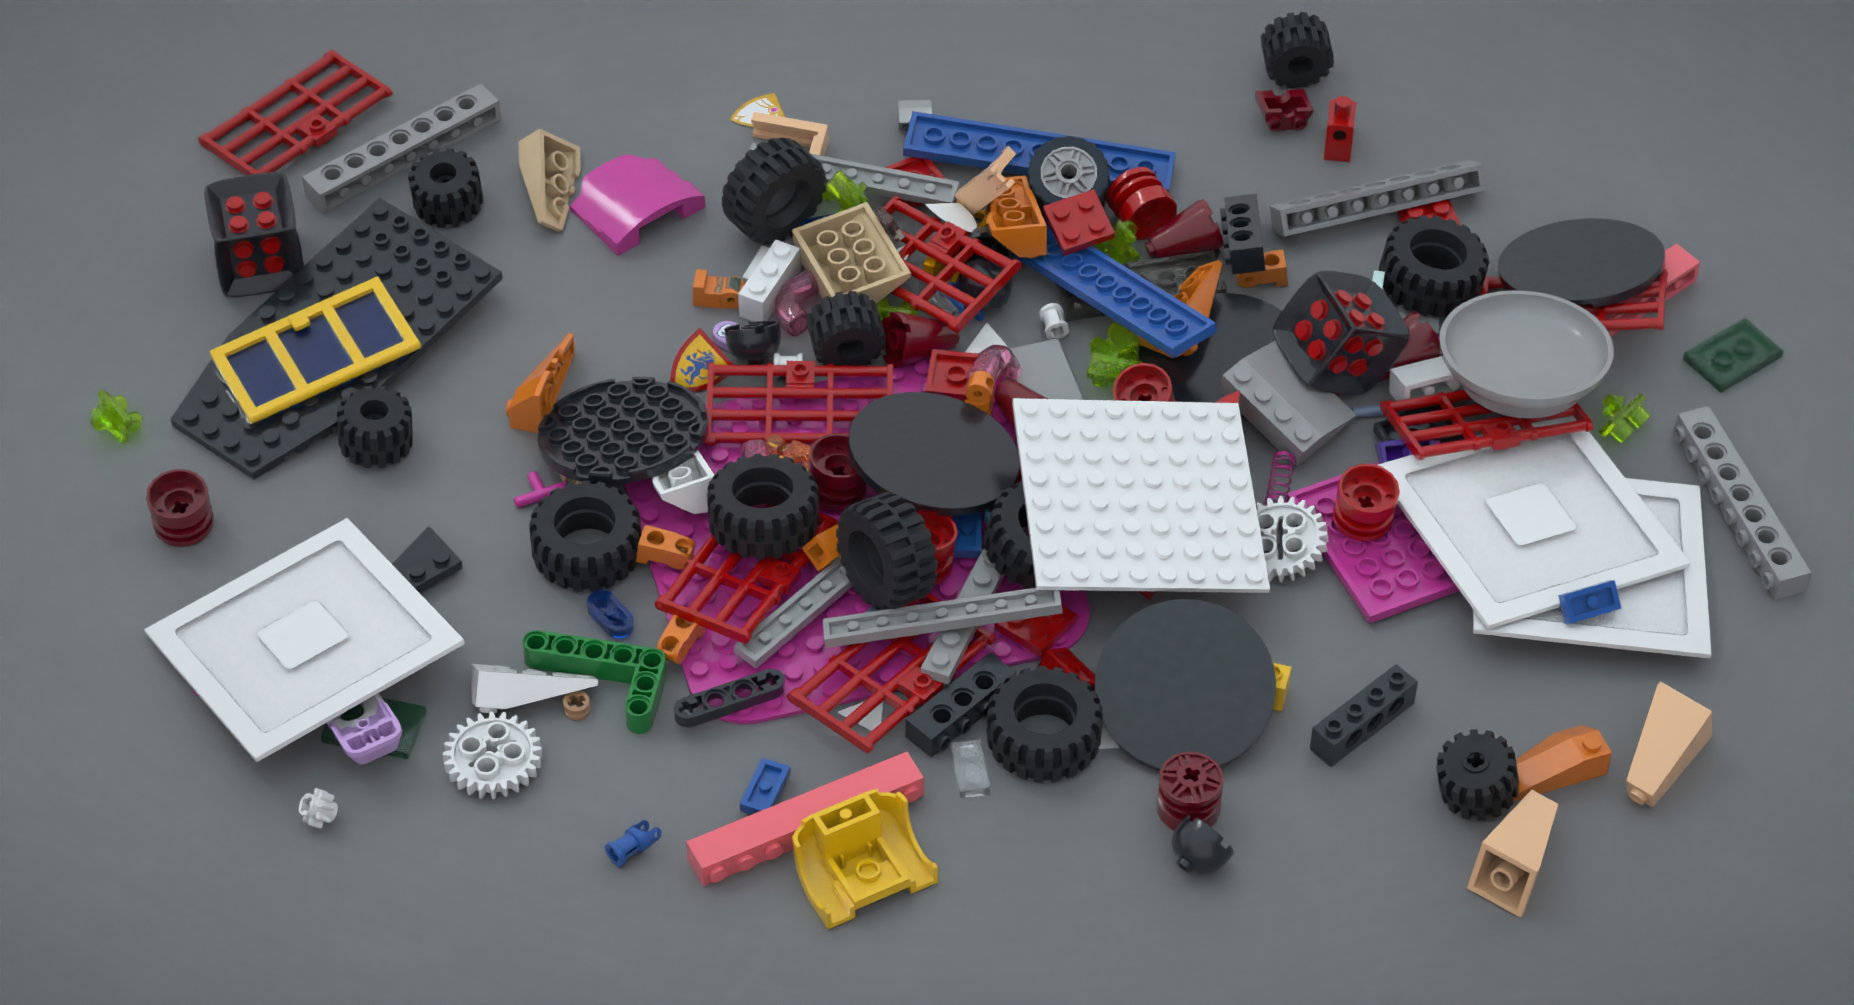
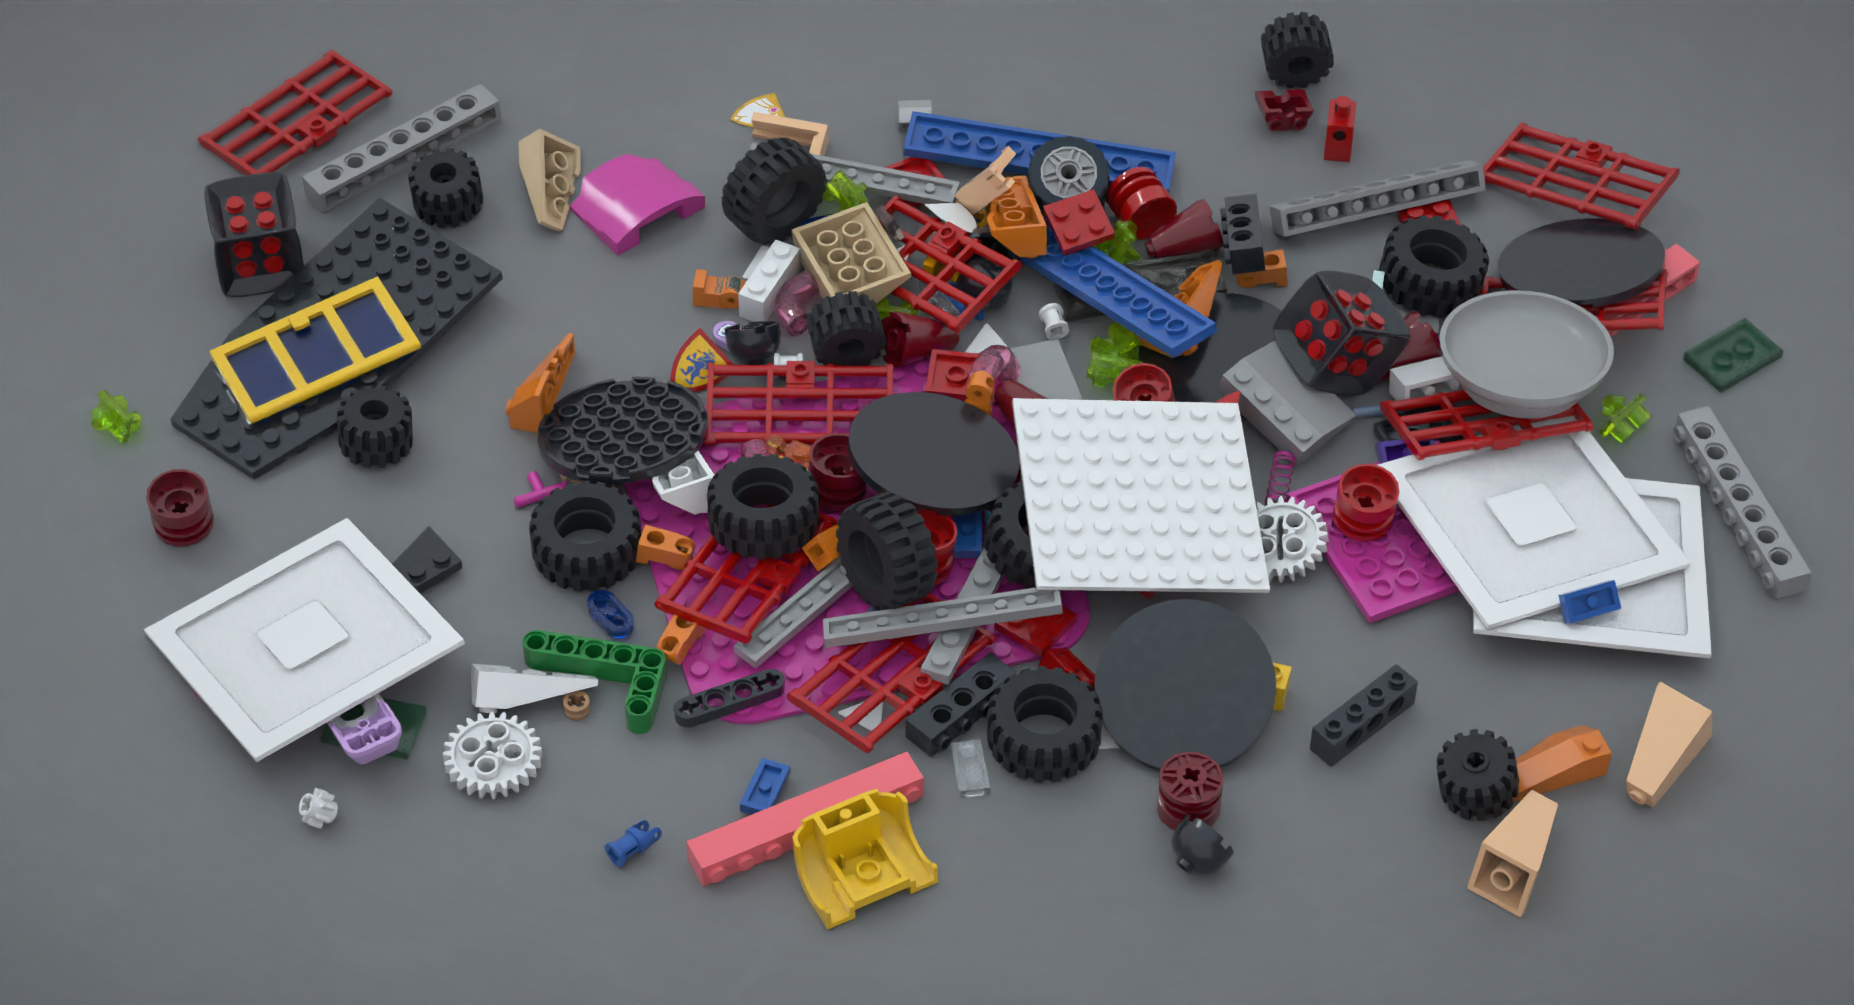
none -> red door [1483,122,1680,230]

